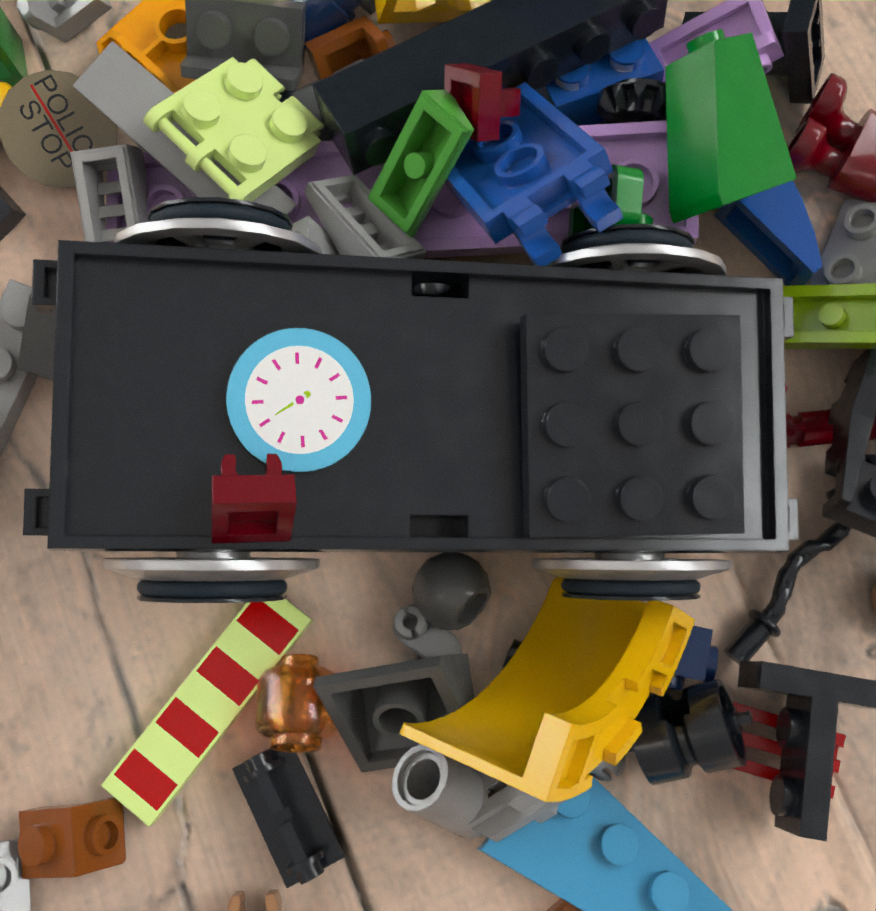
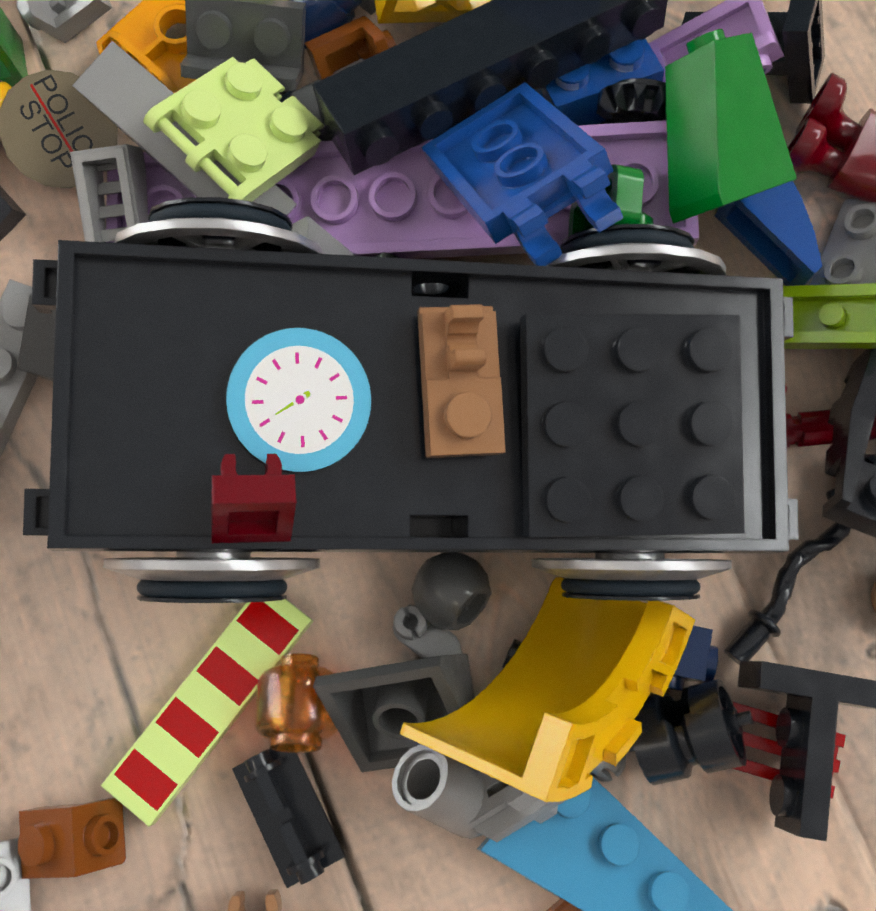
light grey slope [304,175,427,259] -> none
bright green slope [367,89,474,237] -> none
dark red tile [444,63,521,142] -> none
none -> medium nougat plate [417,304,506,458]

